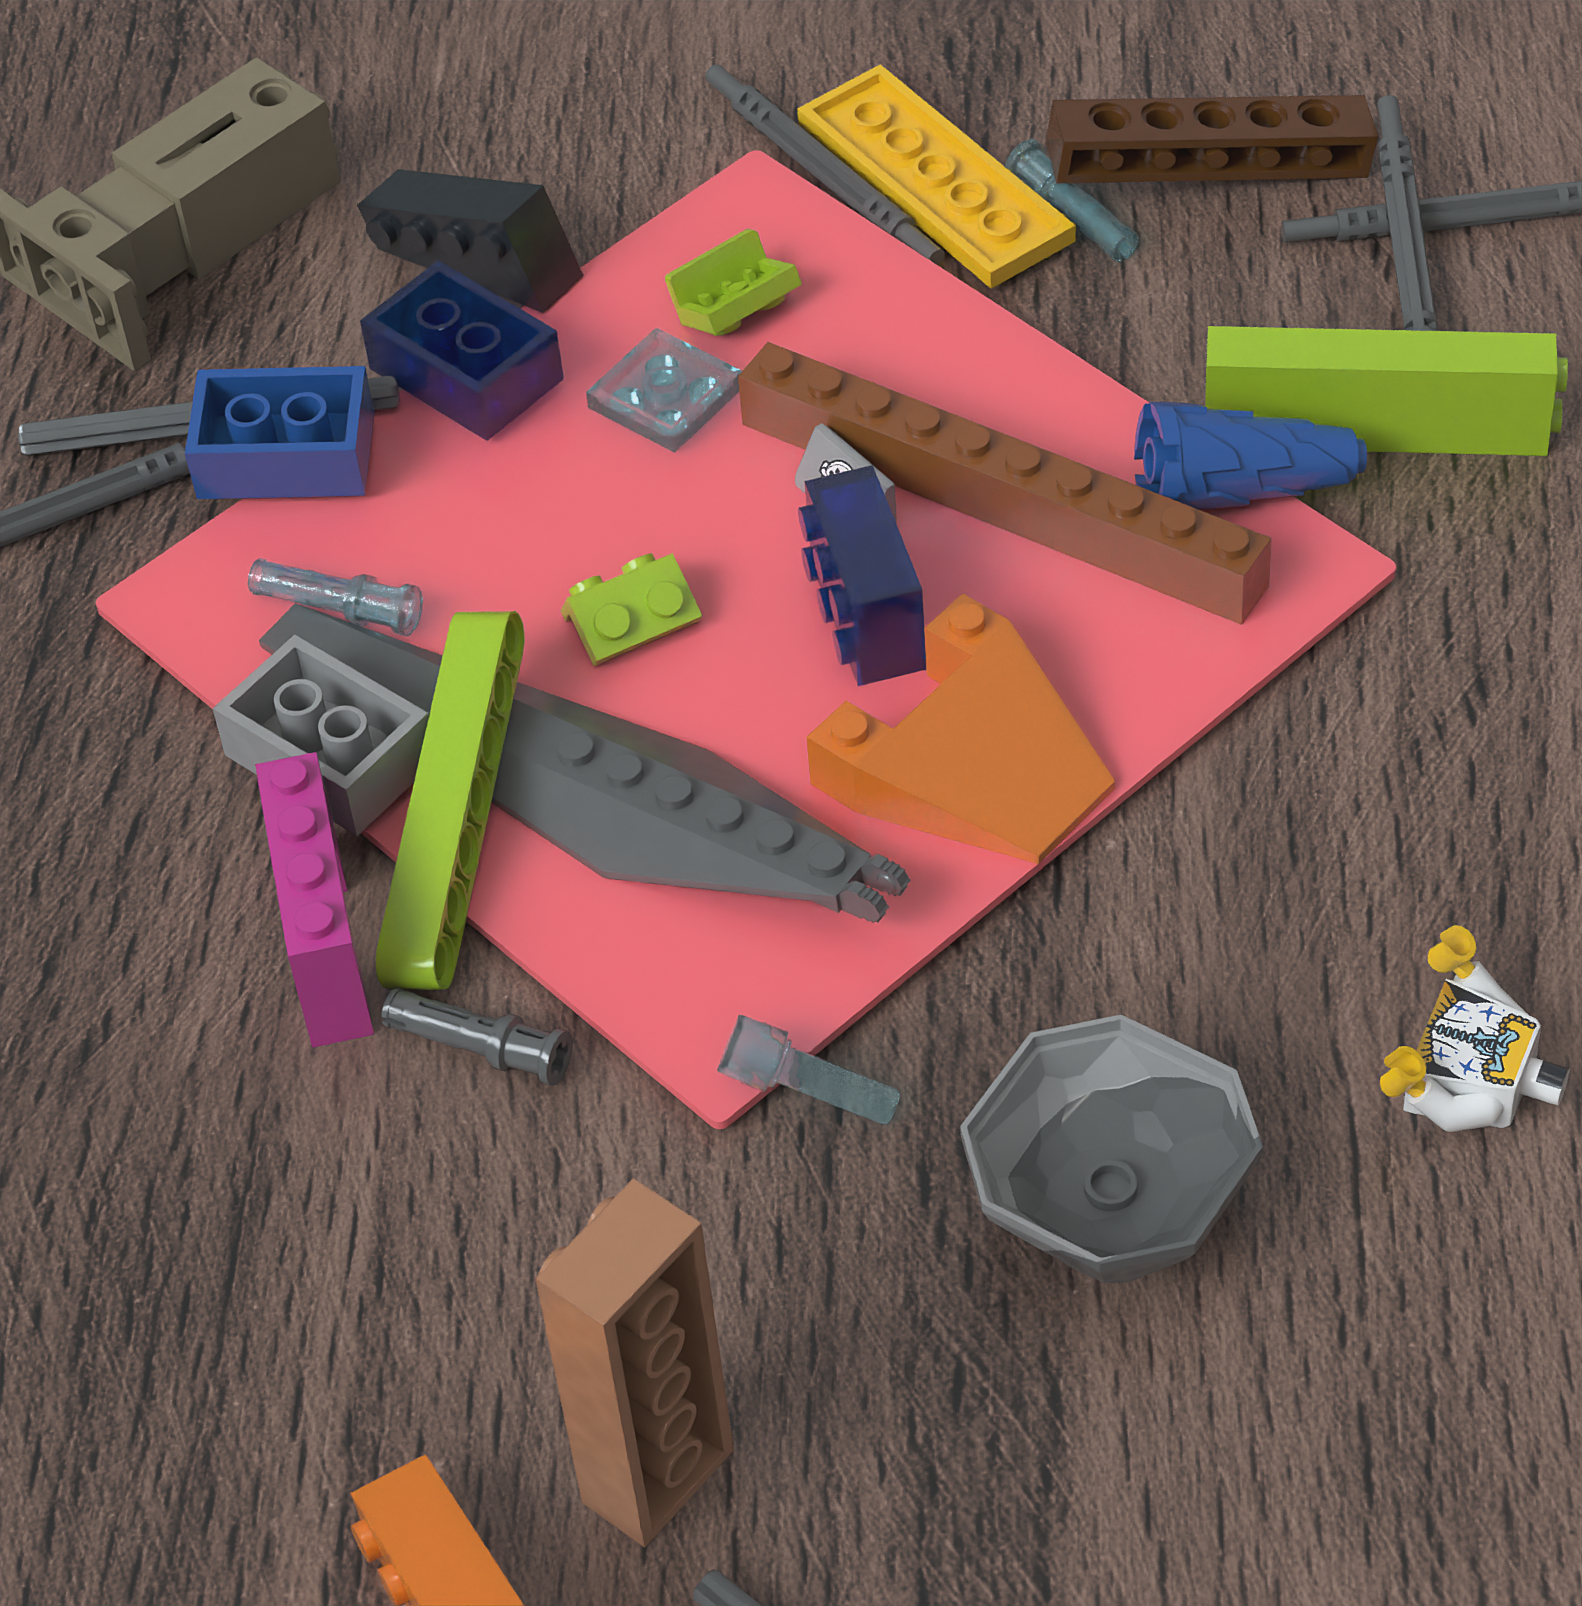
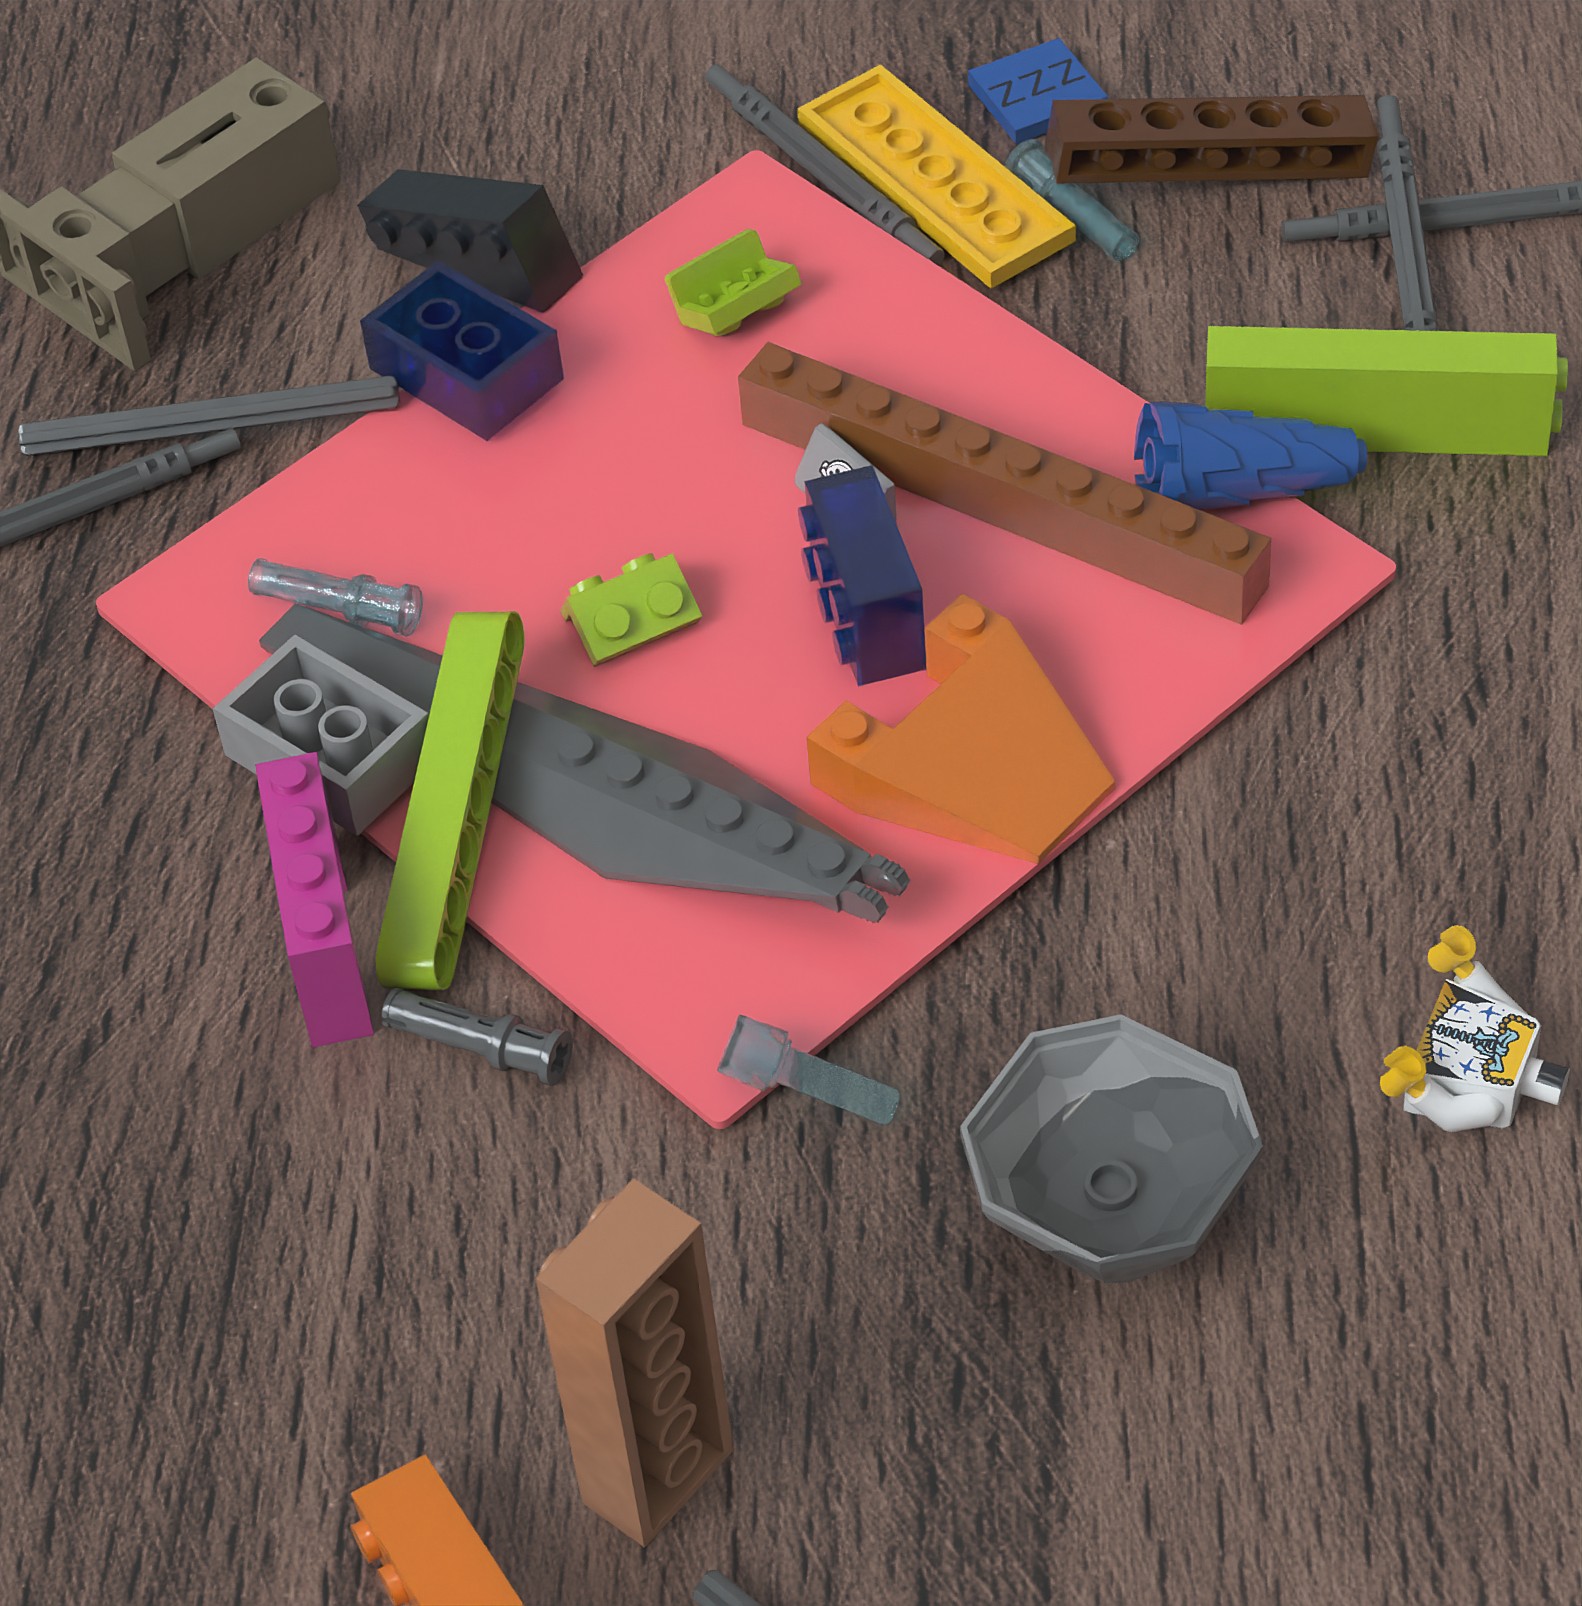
blue brick [185,366,375,499] -> none
clear light blue plate [586,327,742,453] -> none
none -> blue tile [968,38,1108,144]

